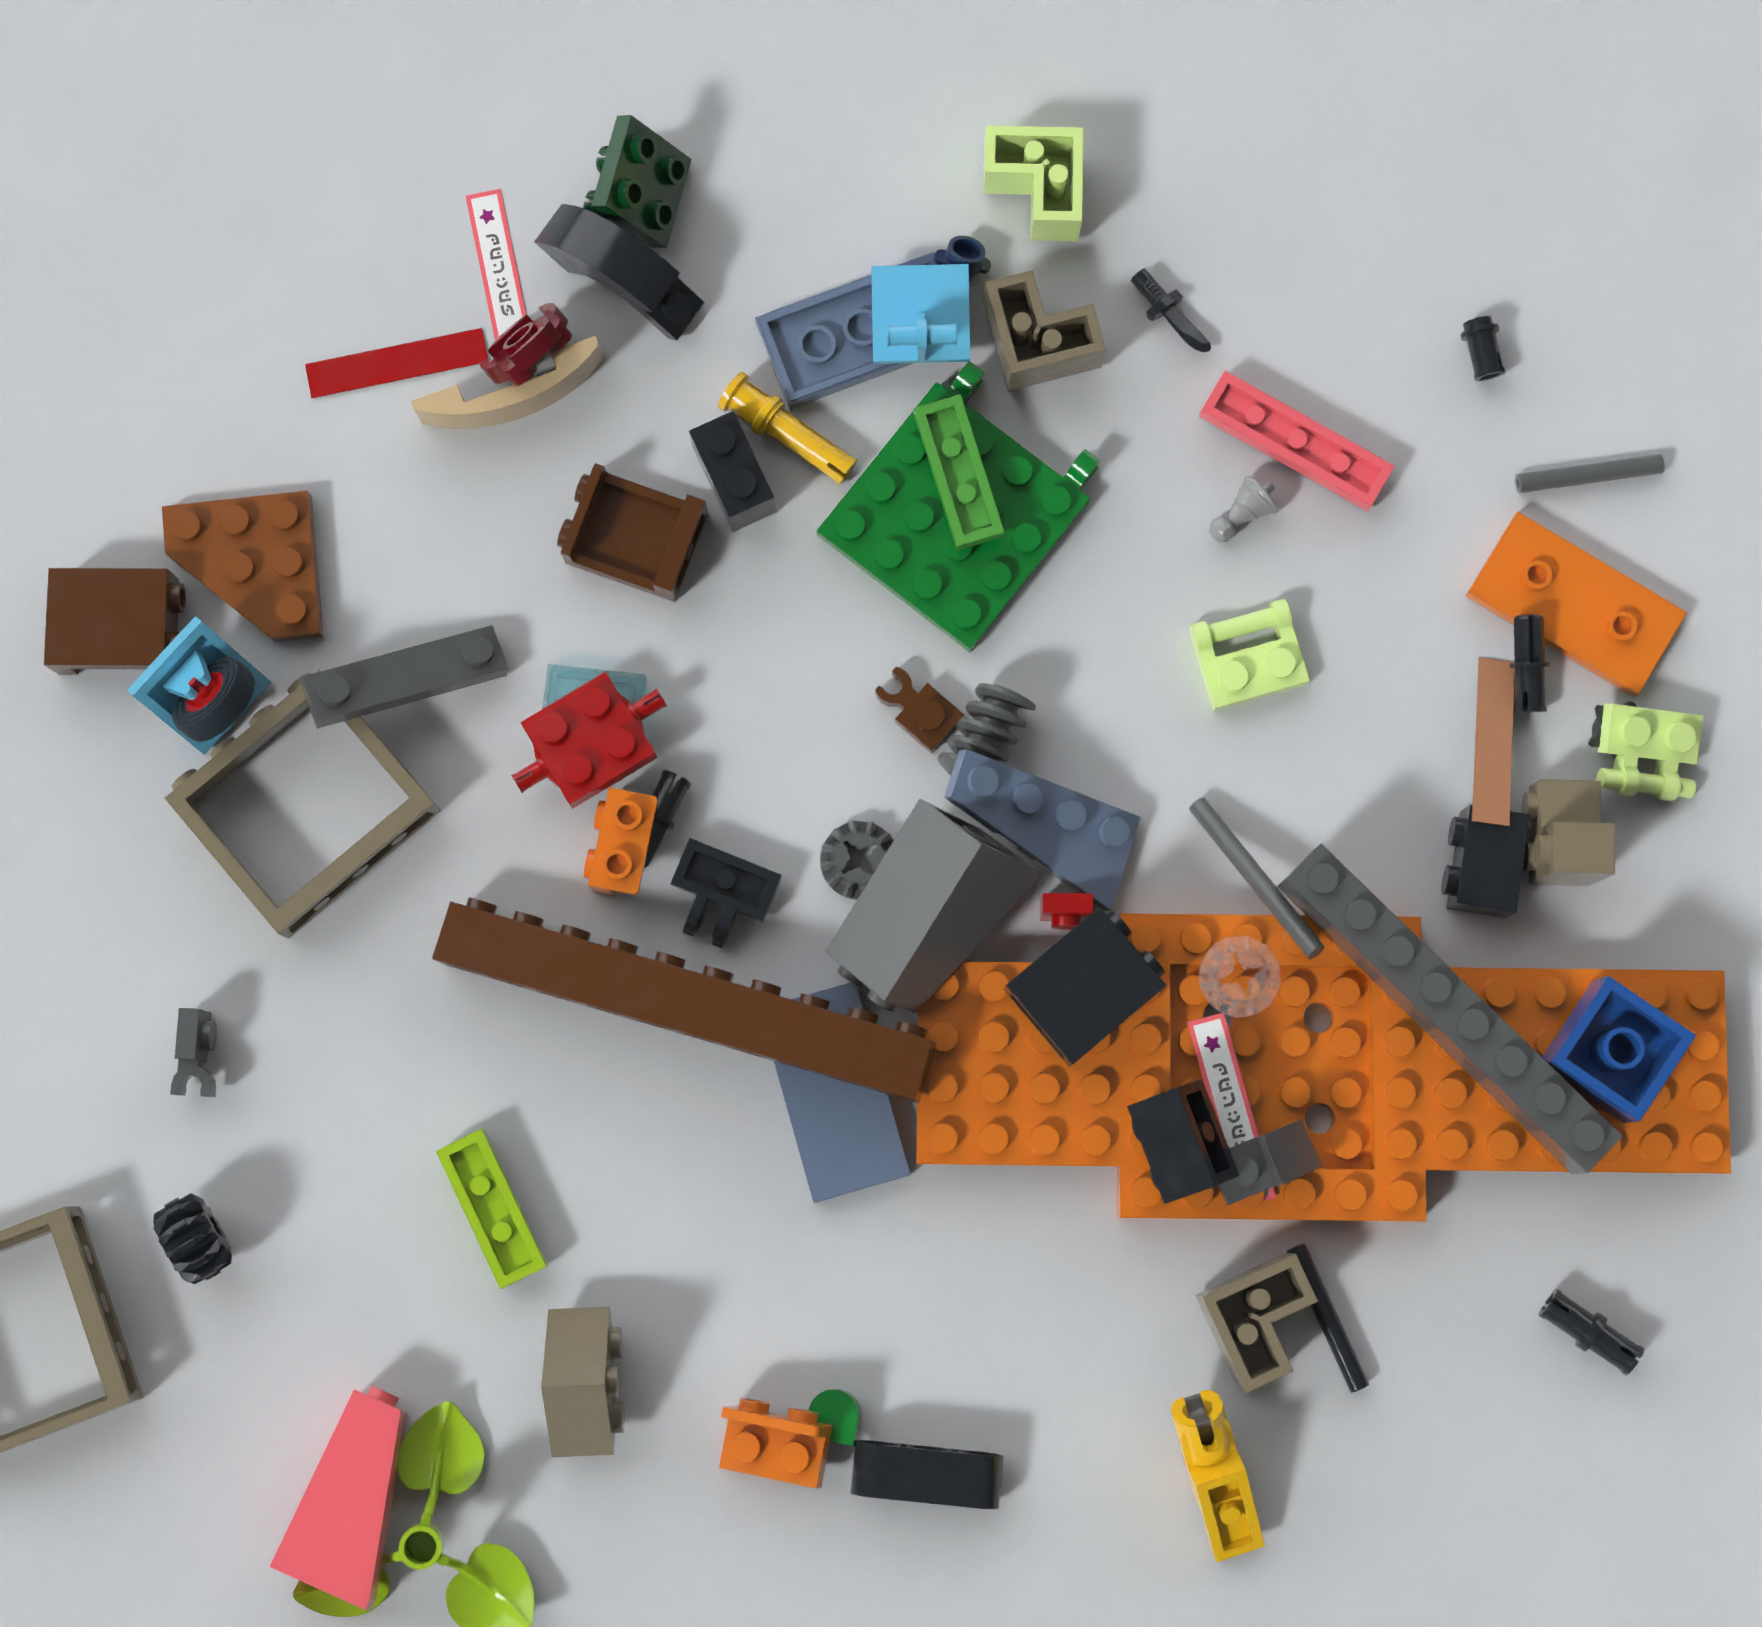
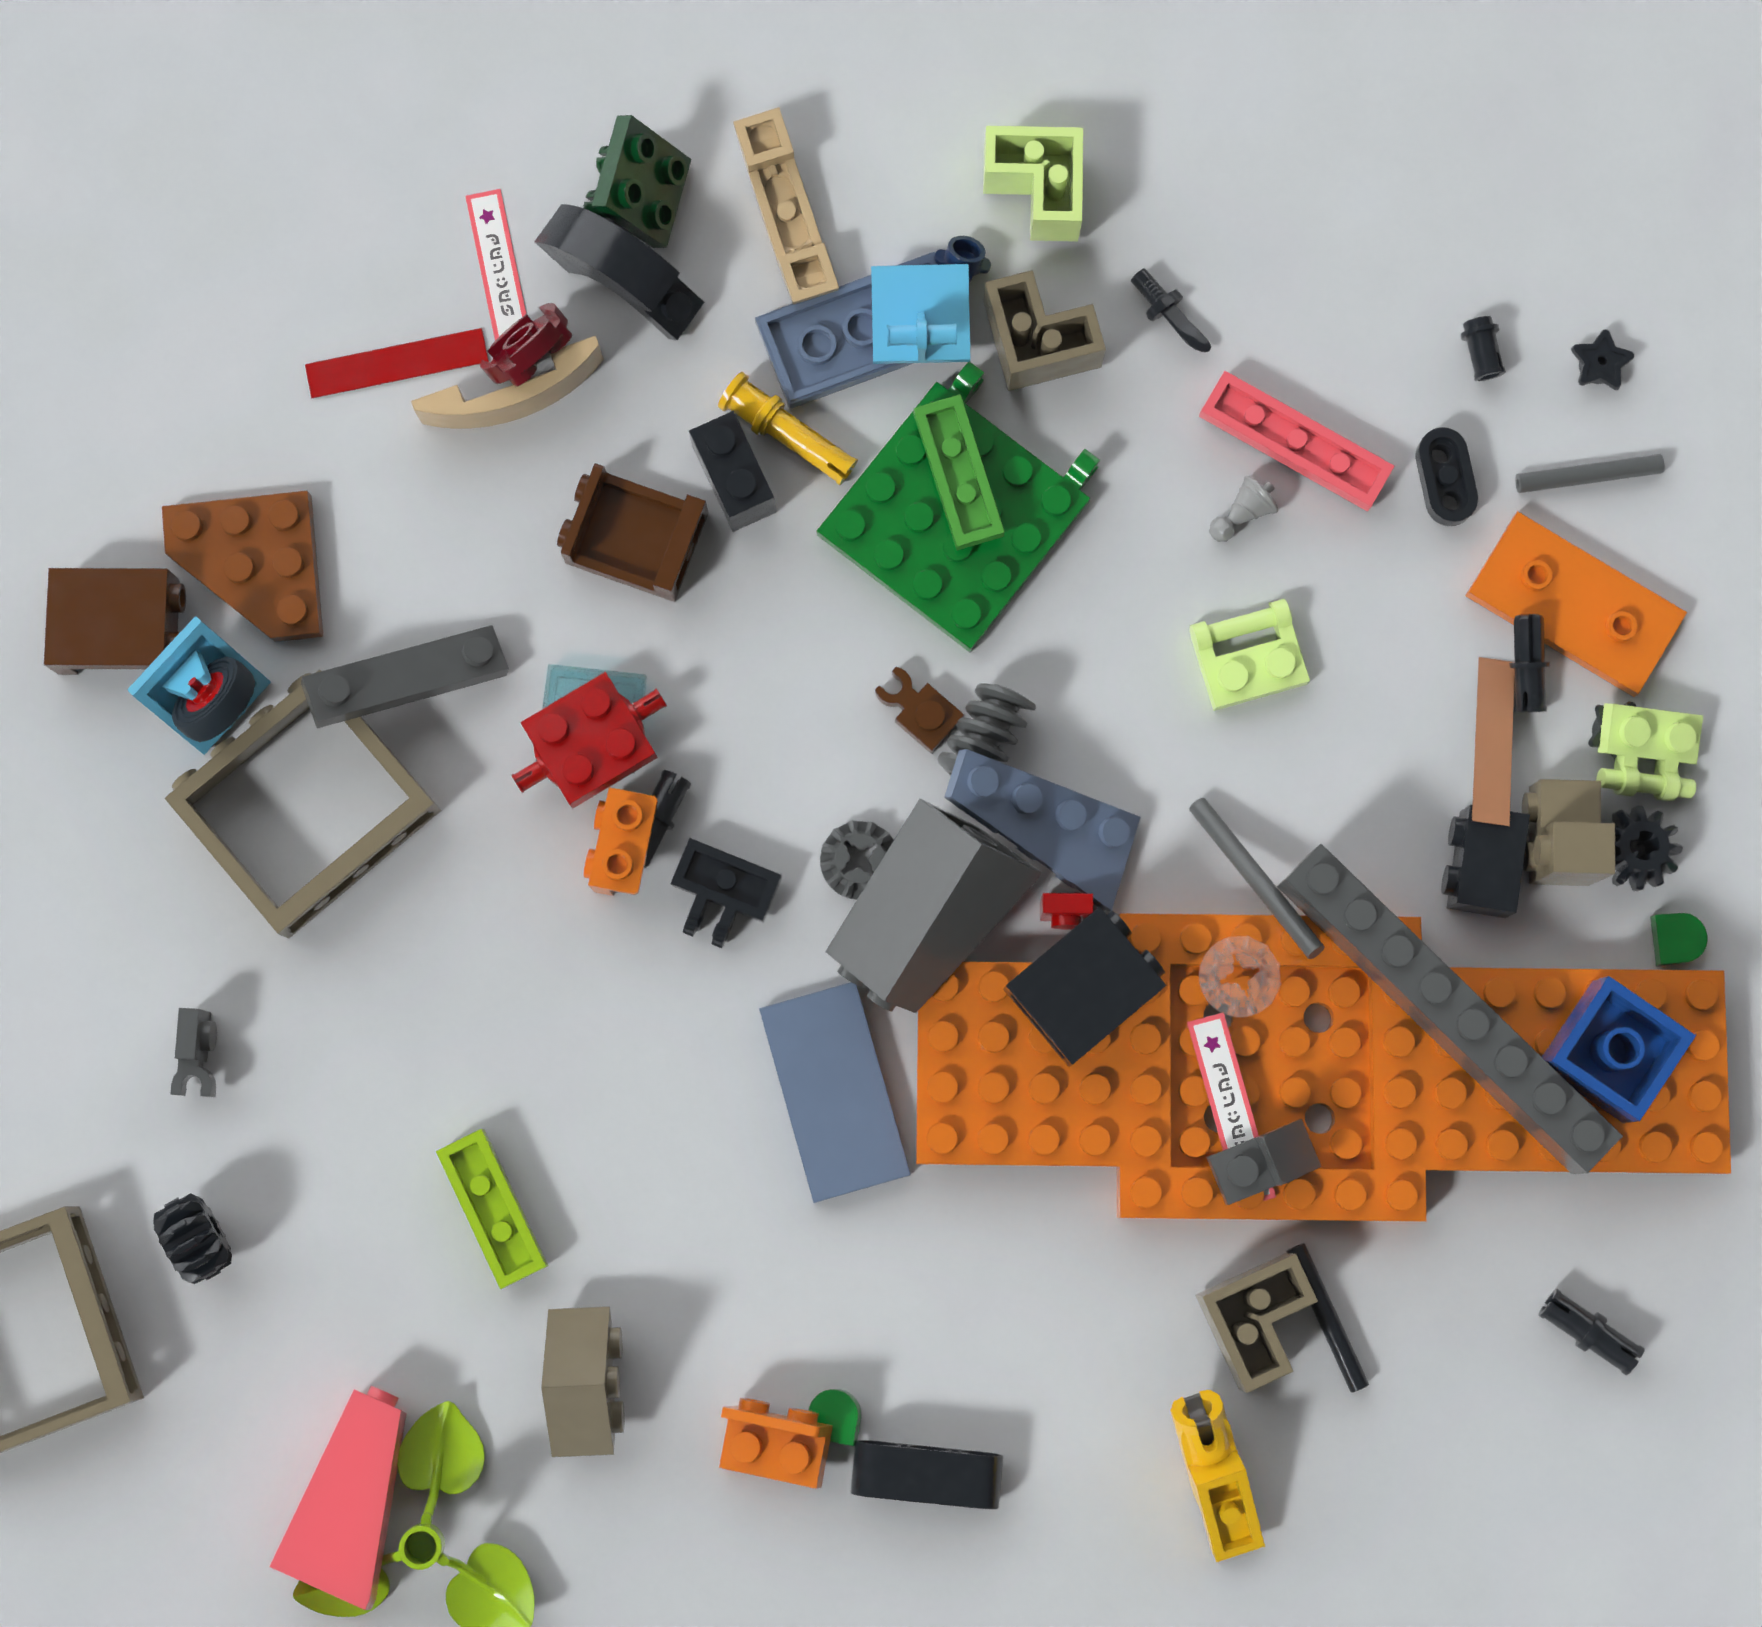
reddish brown brick [432,897,936,1103] -> none
black brick [1127,1078,1240,1204] -> none
none -> tan slope [733,107,839,305]
none -> black plate [1415,427,1478,526]
none -> black plate [1571,329,1634,390]
none -> black gear [1612,806,1683,891]
none -> green tile [1650,913,1708,966]

